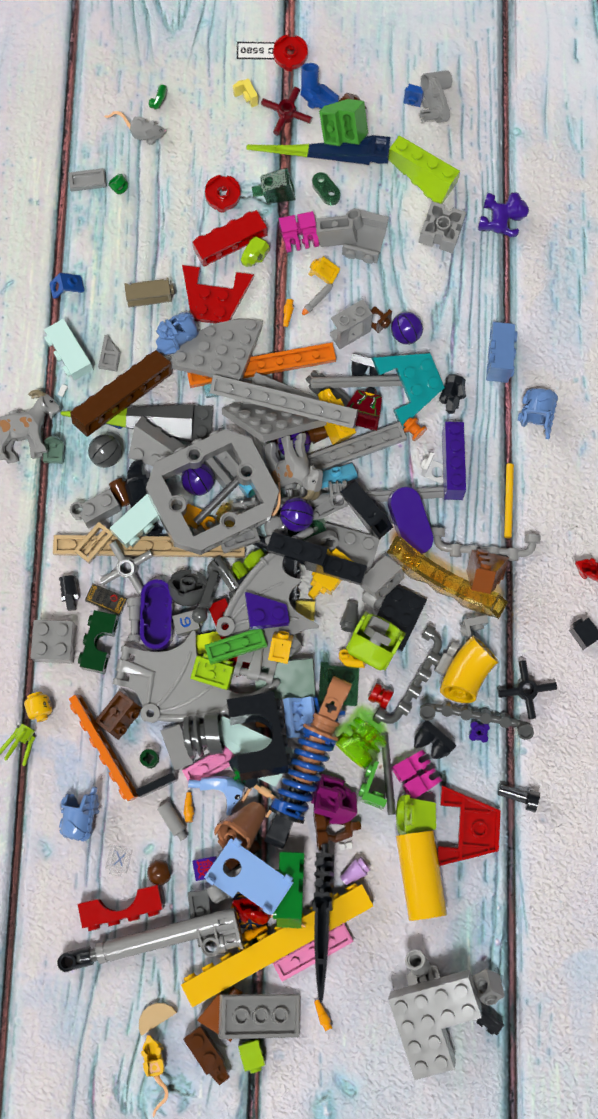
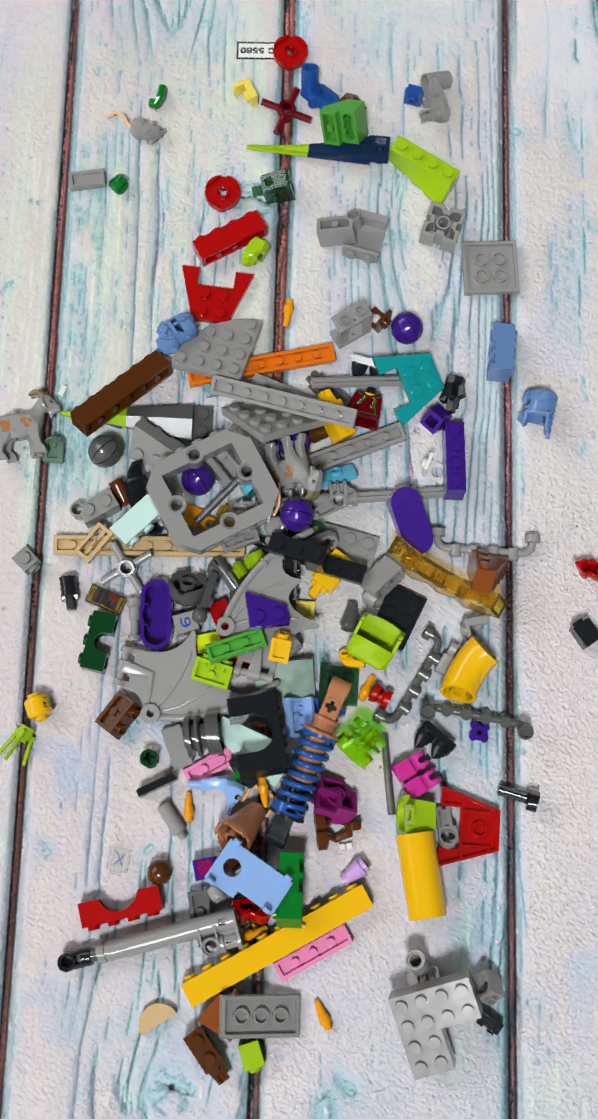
light grey brick [30,620,76,664] -> none
light aqua brick [44,319,93,381] -> none
blue bracket [50,273,84,299] -> none
medium blue helmet [59,787,100,841] -> none
orange plate [69,695,139,801] -> none
light grey tile [98,335,121,372] -> none
dark tan window [124,277,175,307] -> none
yellow animal [141,1035,169,1117] -> none
dark pink legs [279,211,319,253] -> none
light grey piece [302,283,333,315] -> none
yellow bracket [308,256,340,284] -> none
clear green plate [312,172,340,206] -> none
black piece [312,844,334,1003] -> none
black slope [340,480,393,540] -> none
bright green bracket [358,761,387,809] -> none
light grey bracket [364,616,392,646] -> none
orange wheel [403,417,427,441] -> none
dark purple animal [478,192,529,237] -> none
black bar [498,660,557,720] -> none
yellow bar [504,463,514,538] -> none
none -> light grey bracket [12,546,42,576]
none -> light orange piece [257,777,268,808]
none -> light orange piece [358,674,375,702]
none -> dark purple brick [420,404,452,435]
none -> light grey piece [436,806,458,849]
none -> light grey plate [461,240,520,296]

